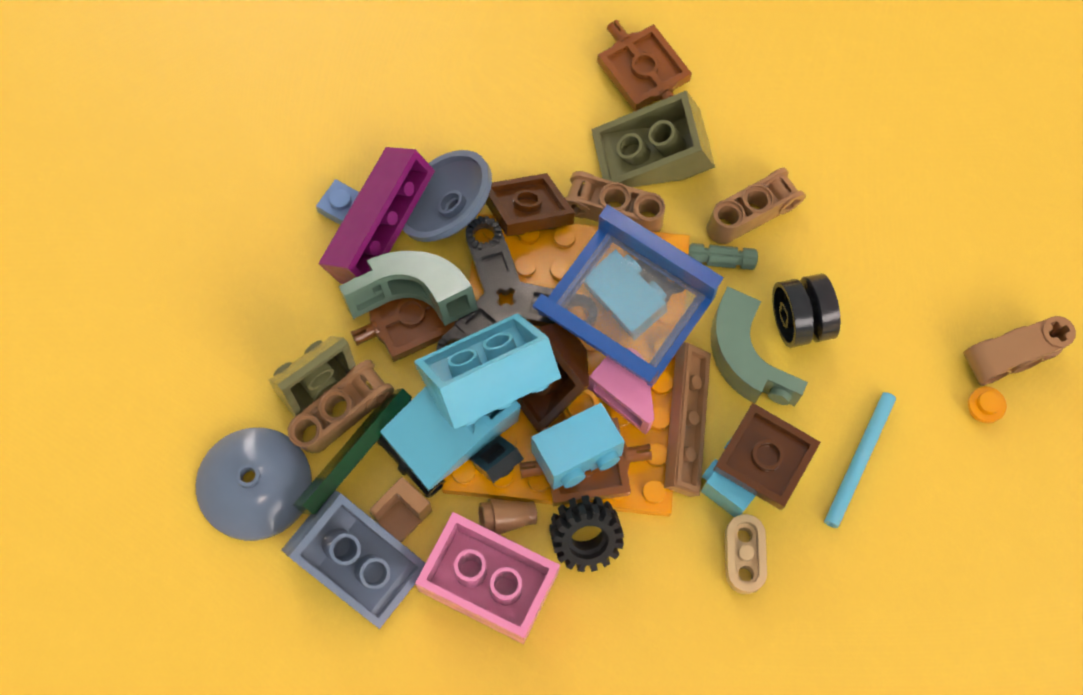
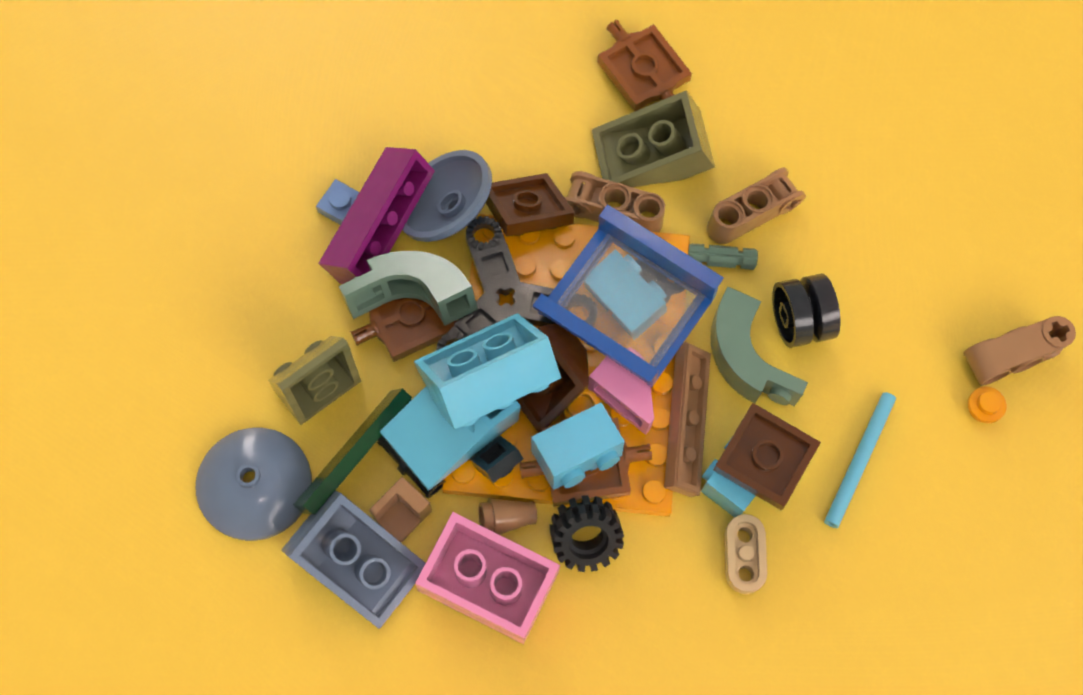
medium nougat piece [288,359,394,453] -> none

